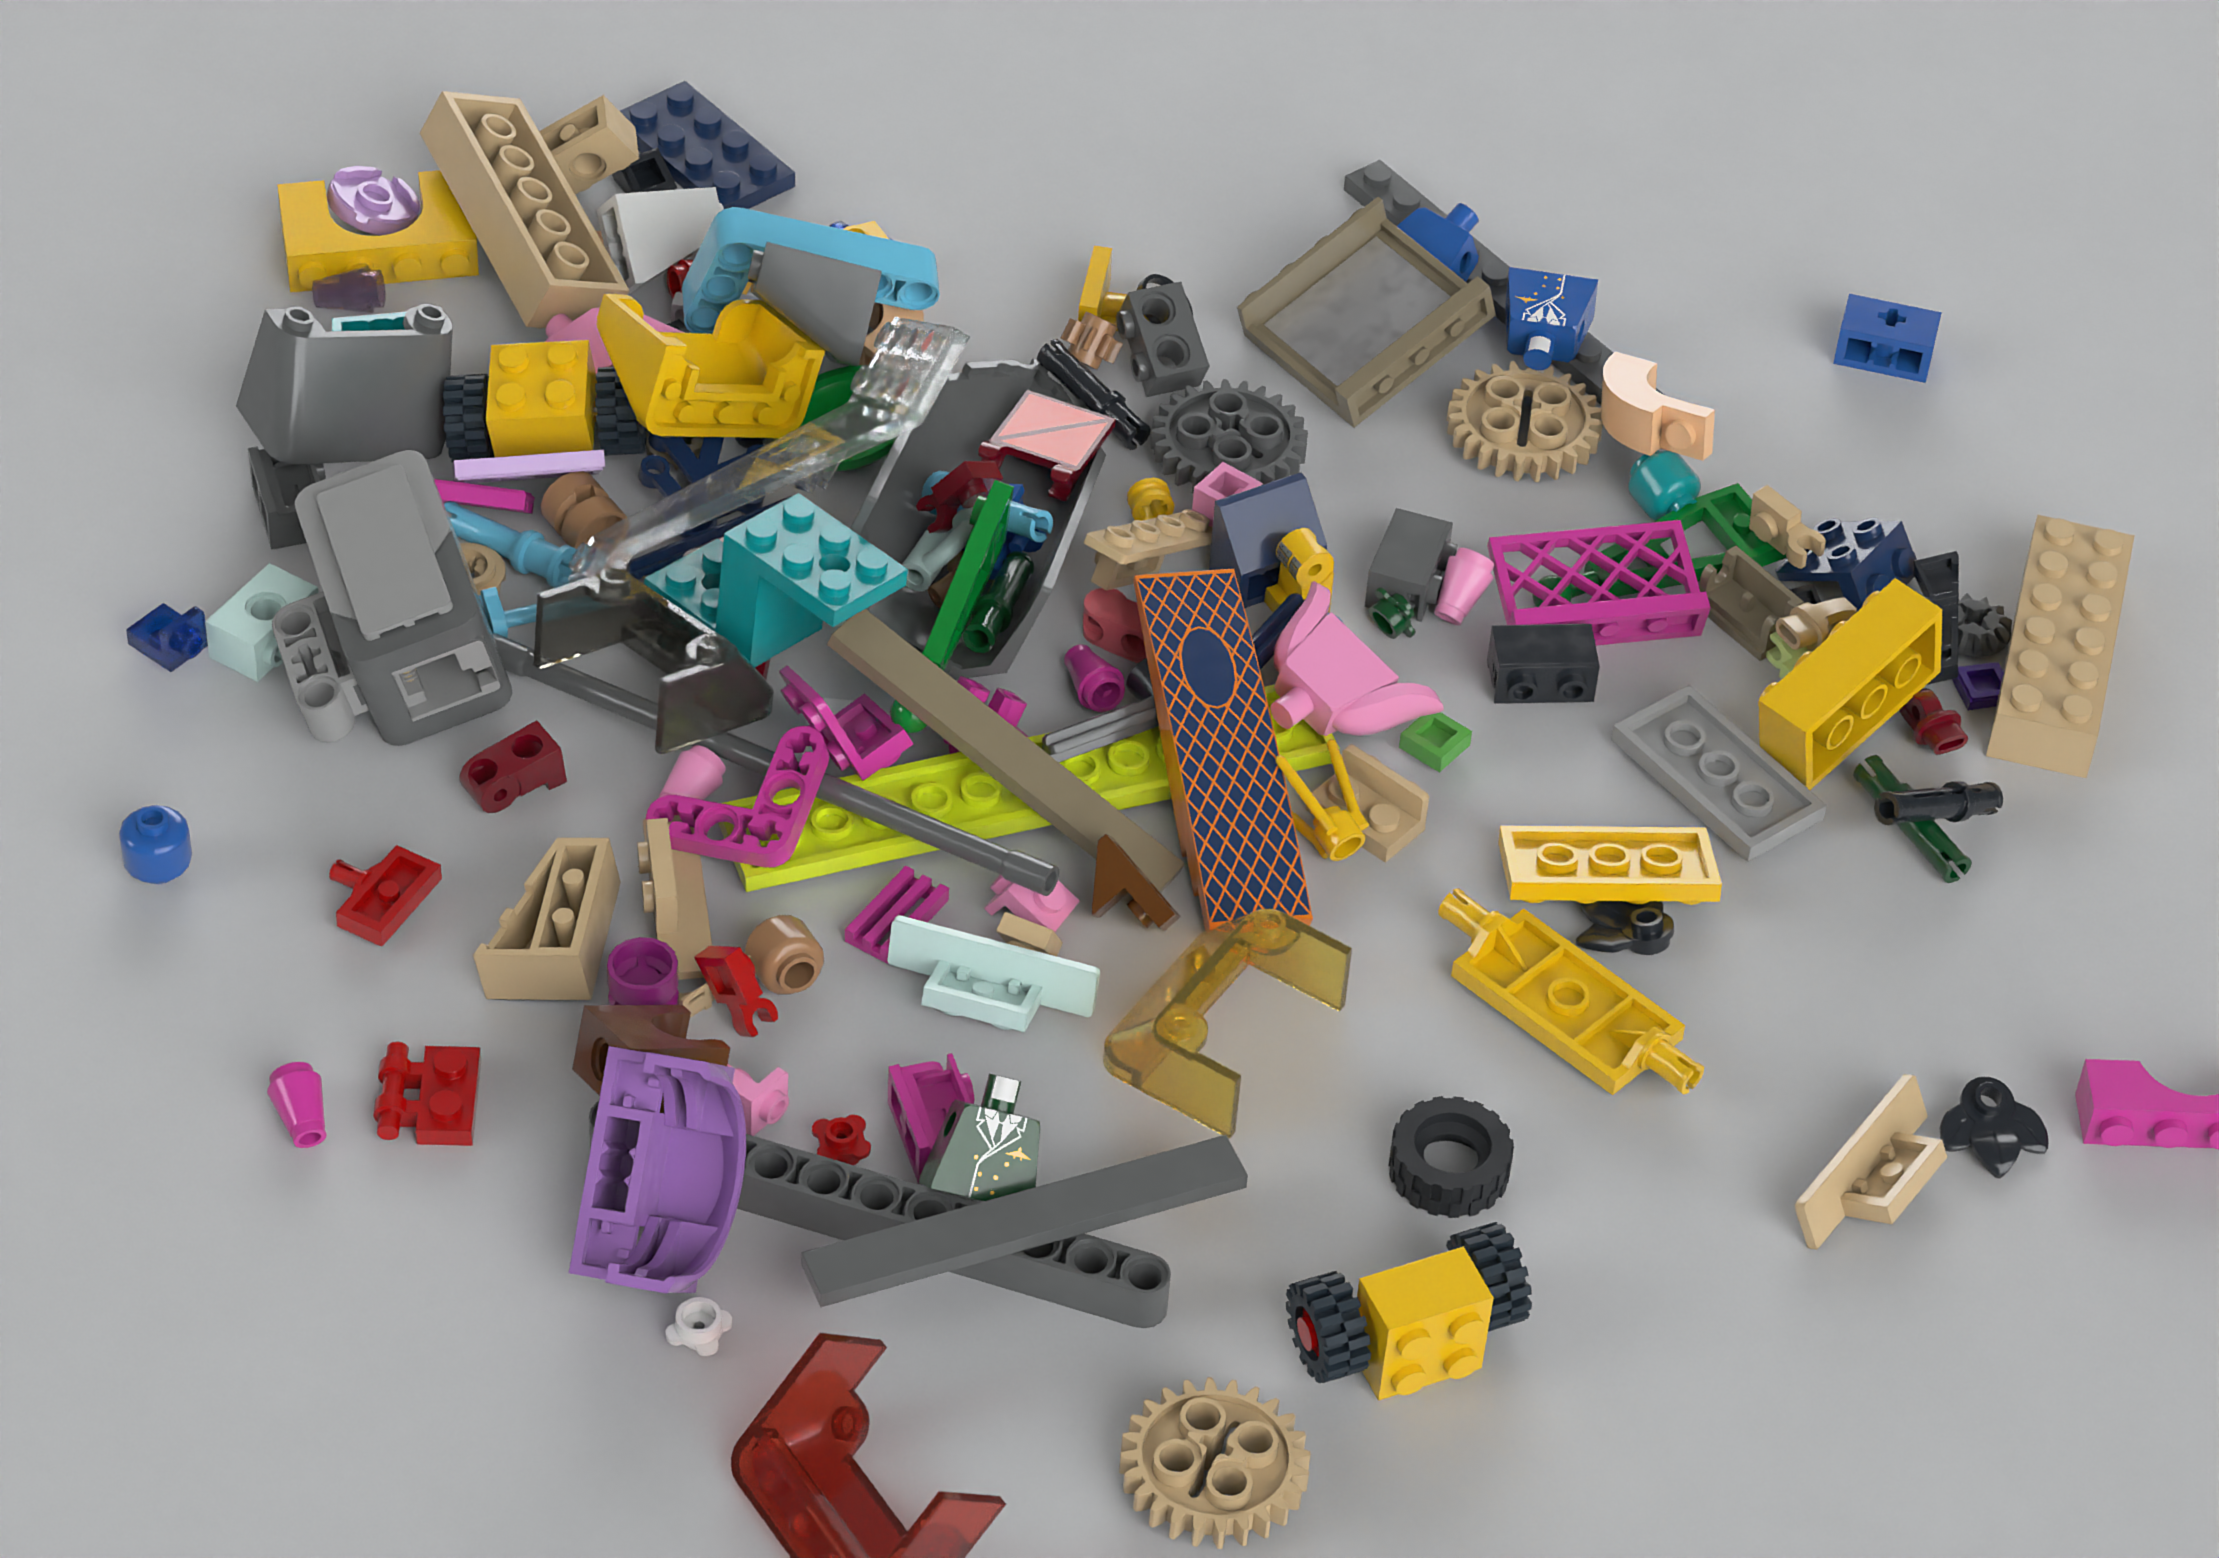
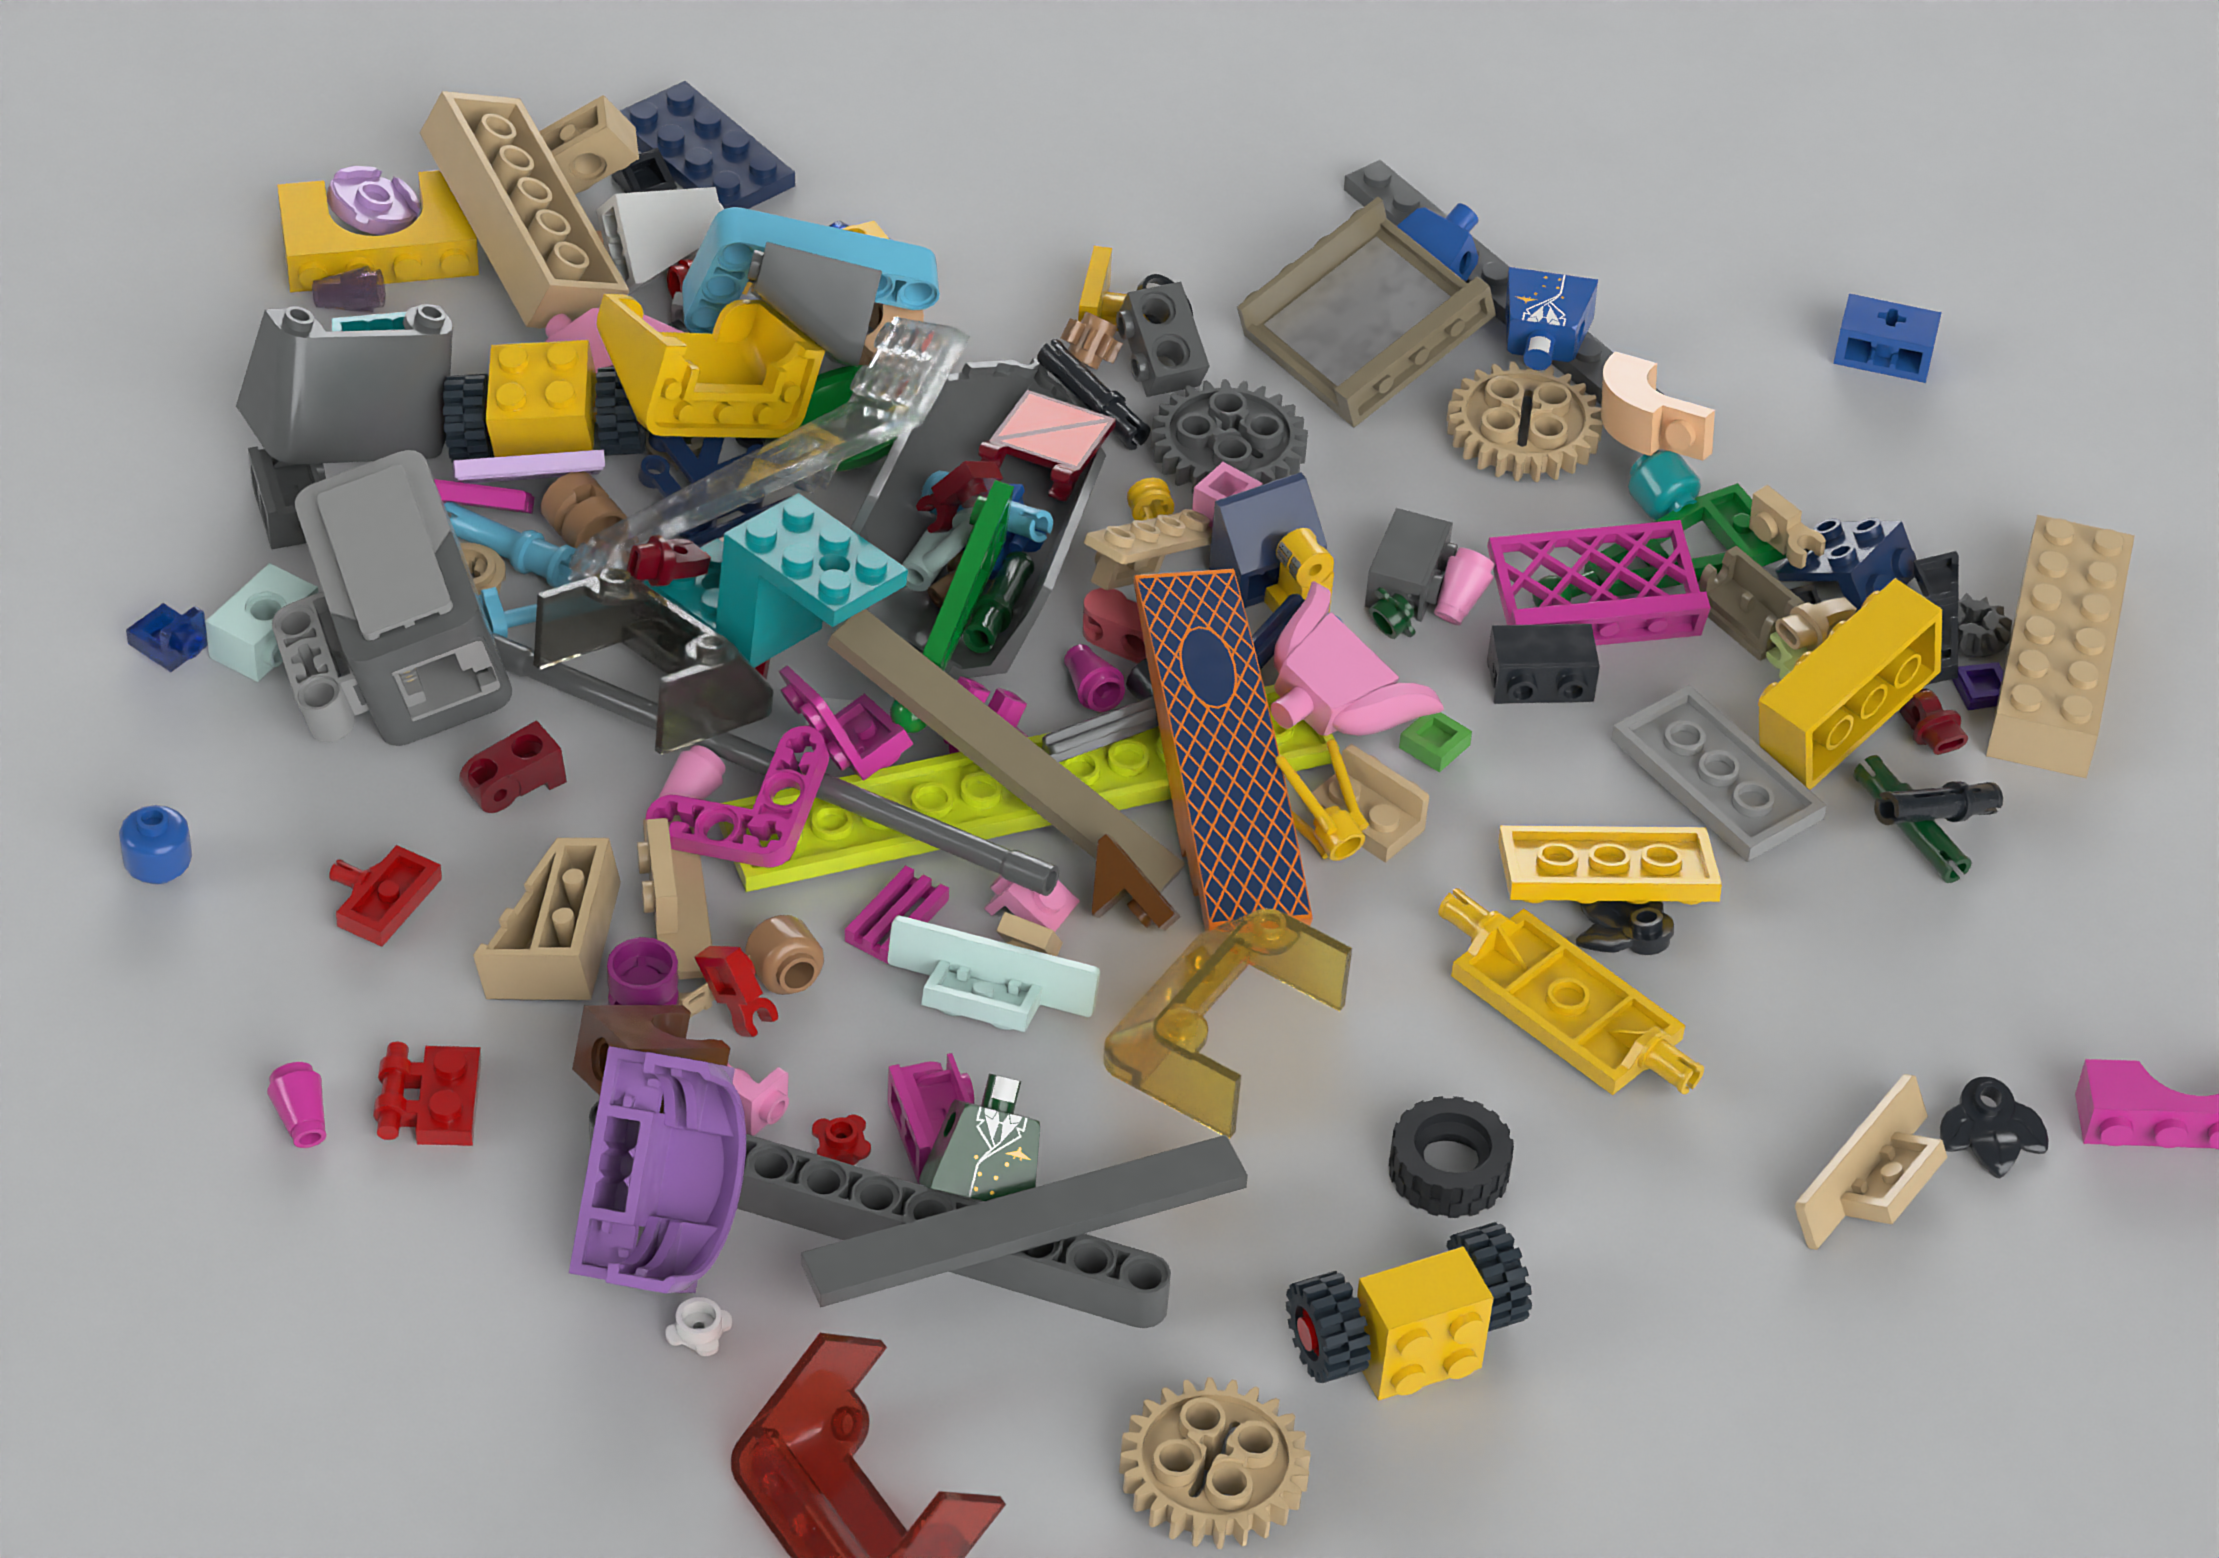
none -> dark red piece [627,535,711,586]

